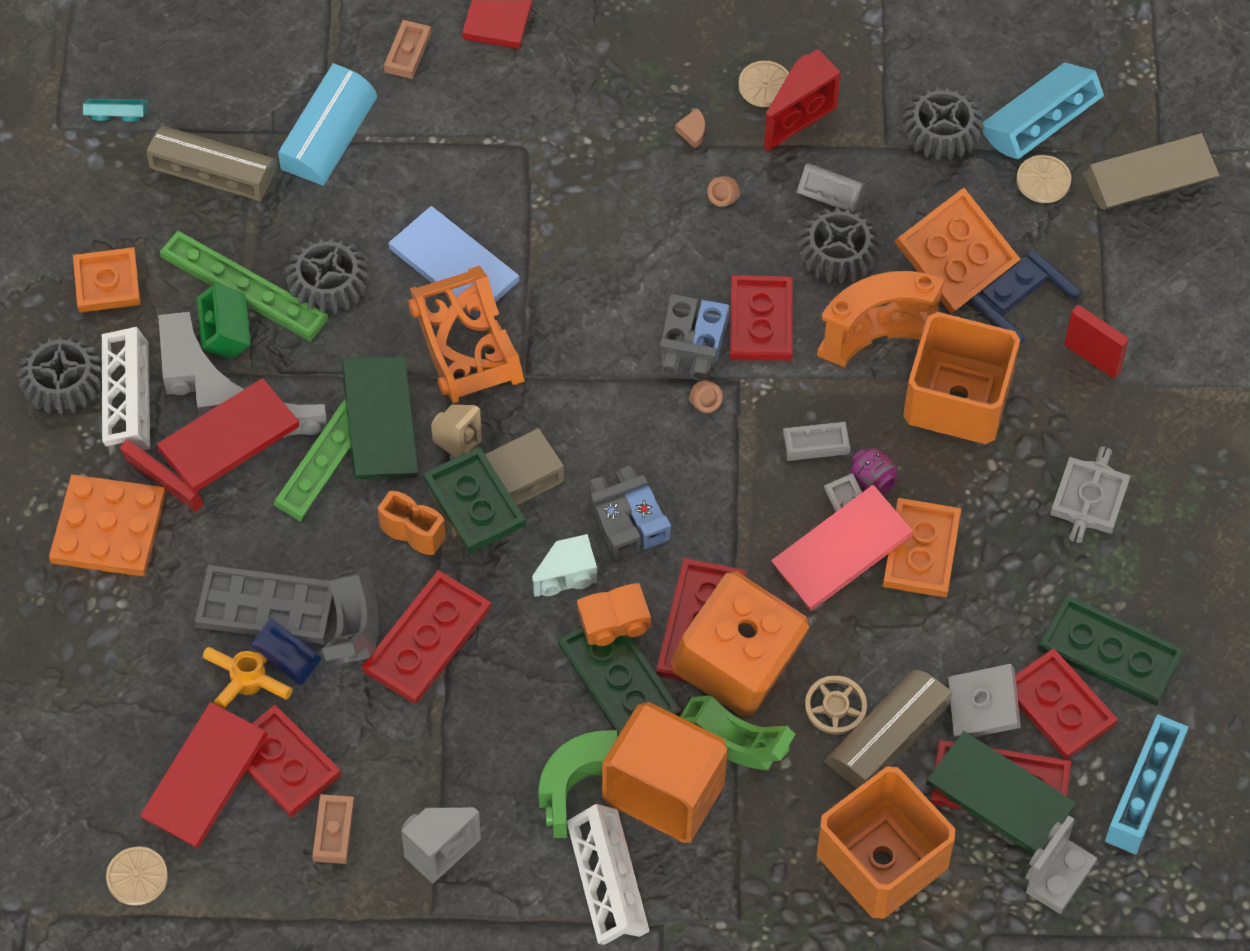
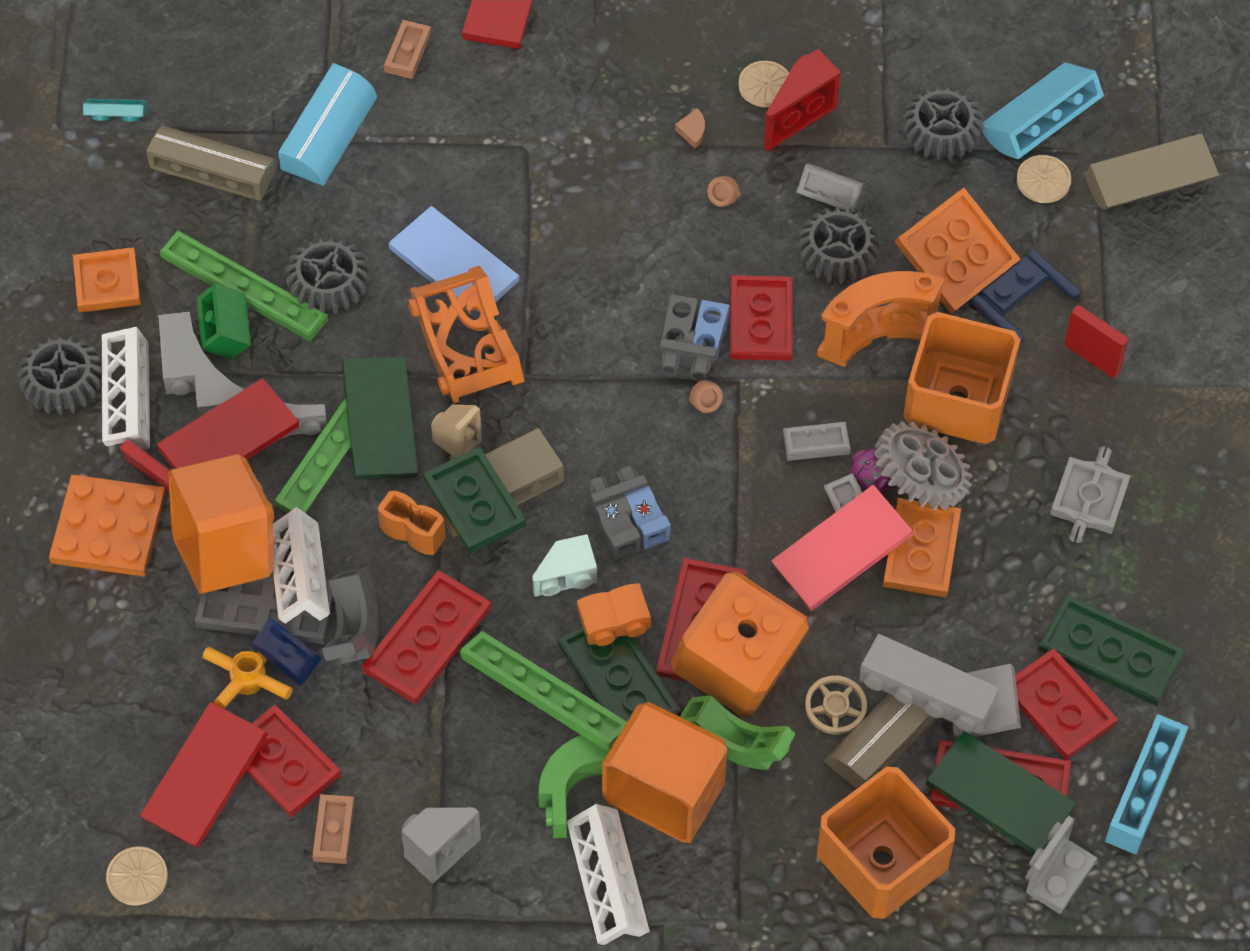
none -> orange plate [168,454,275,594]
none -> white fence [273,507,330,624]
none -> bright green plate [460,631,627,752]
none -> light grey brick [859,633,999,734]
none -> light grey gear [874,421,973,510]

